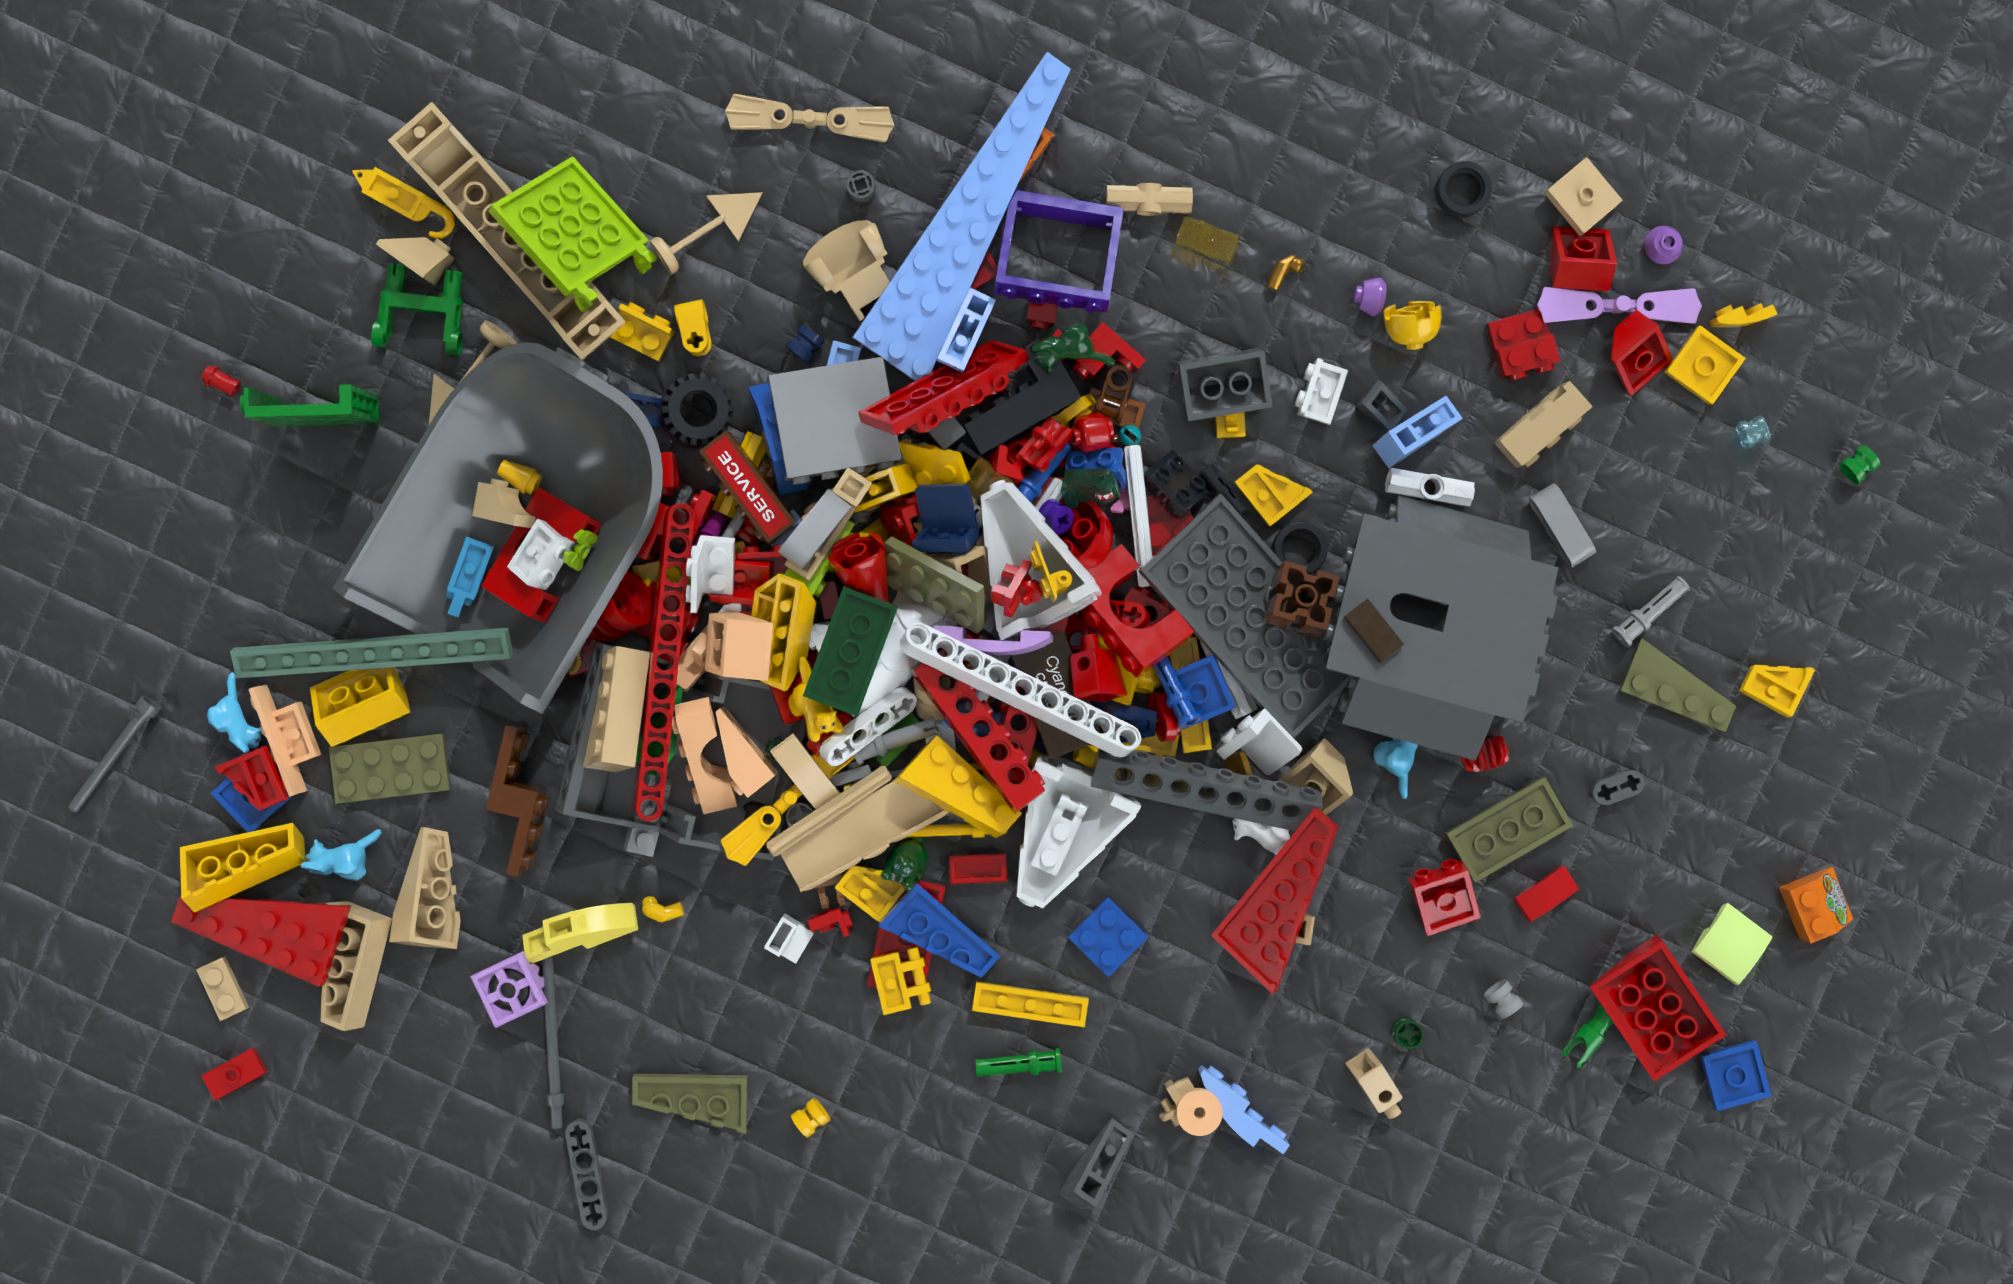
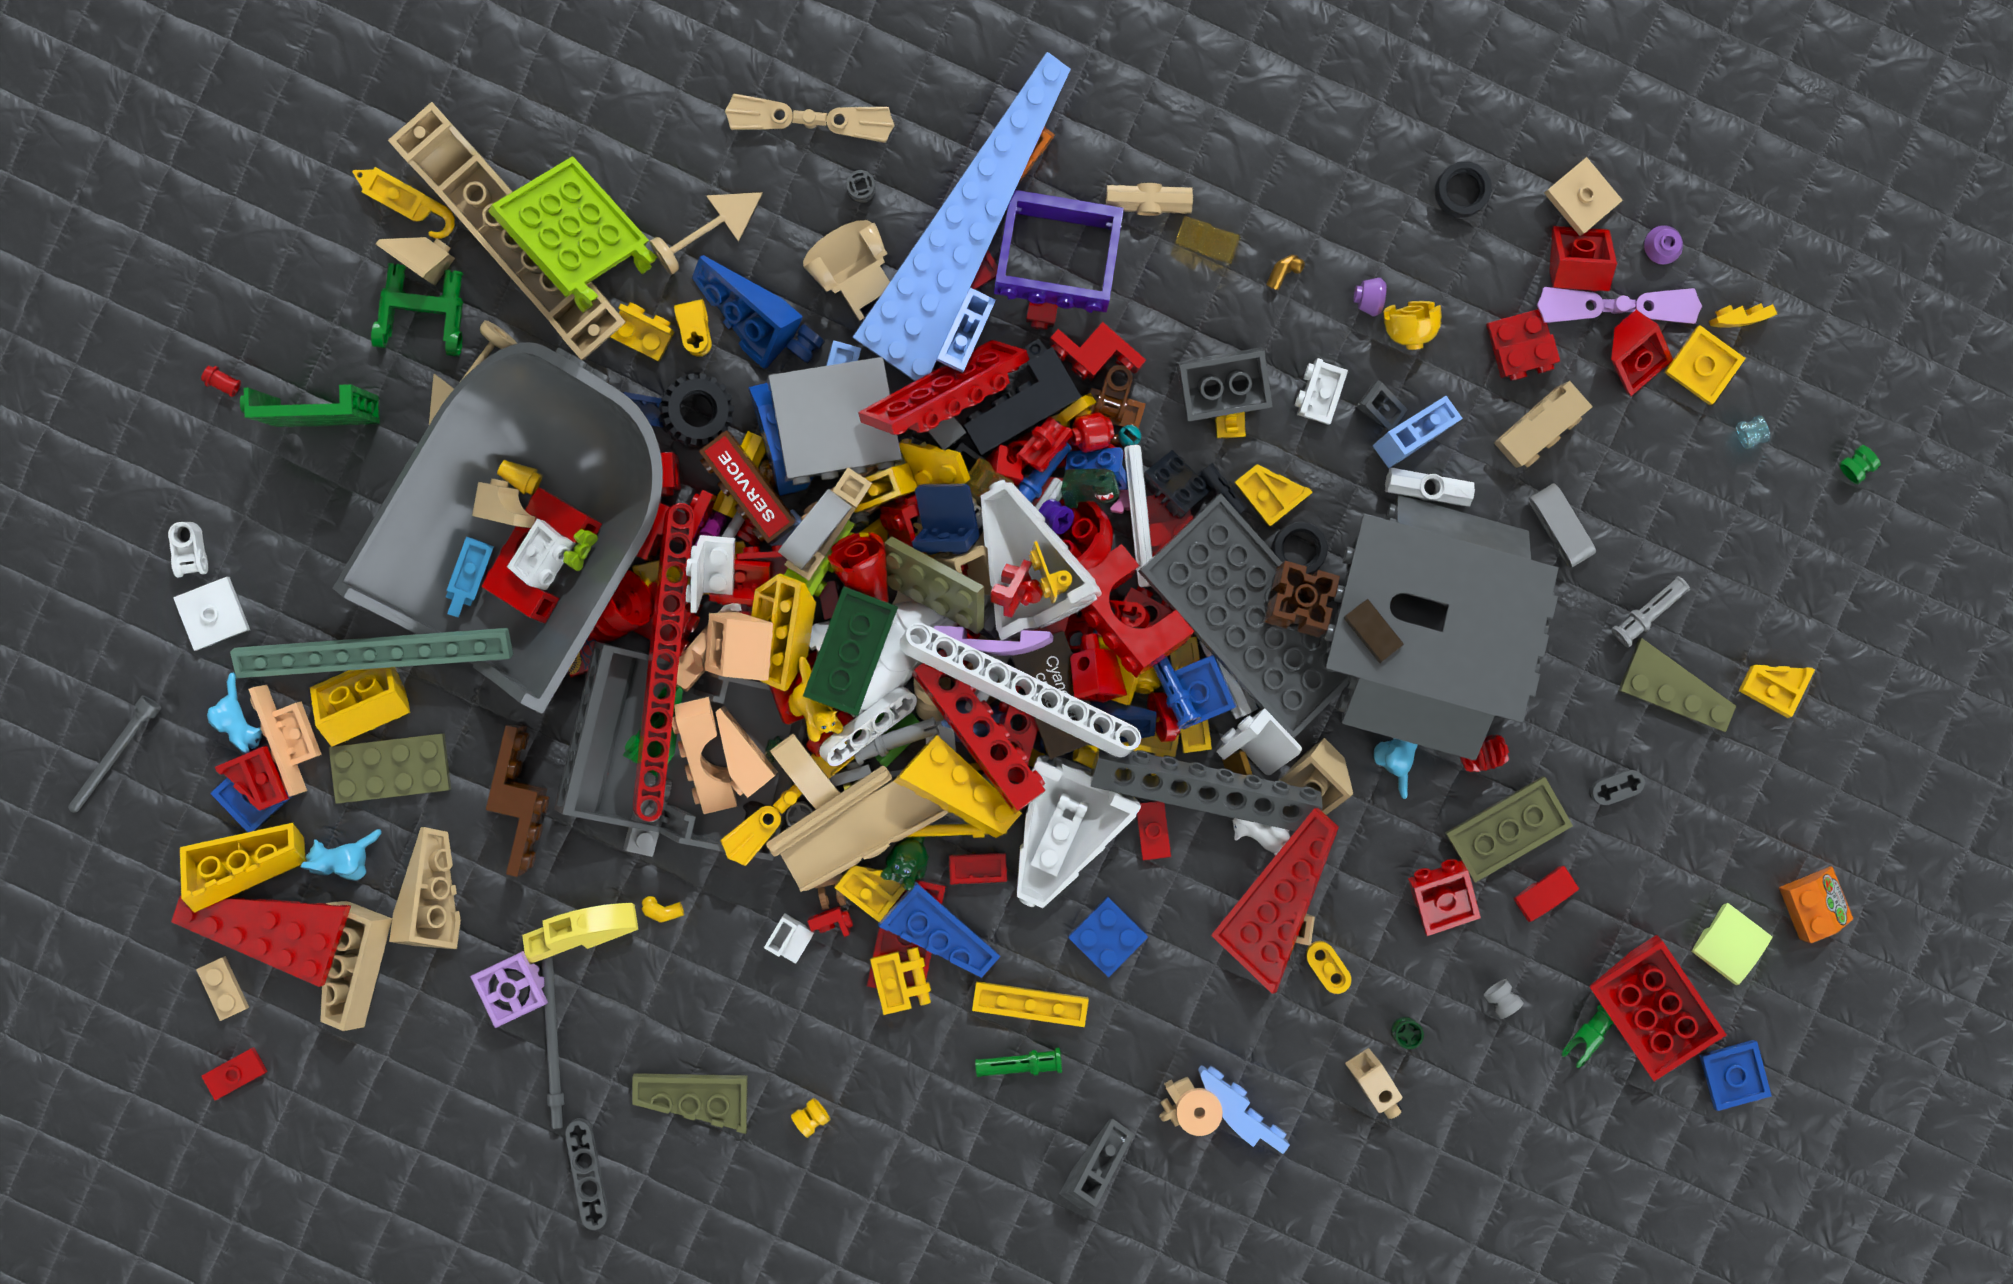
tan wedge [583,646,650,773] -> none
dark green animal [1031,323,1115,373] -> none
none -> white piece [168,522,208,578]
none -> white plate [173,577,250,651]
none -> blue wedge [692,255,803,369]
none -> red plate [1137,801,1171,860]
none -> yellow plate [1306,941,1351,994]

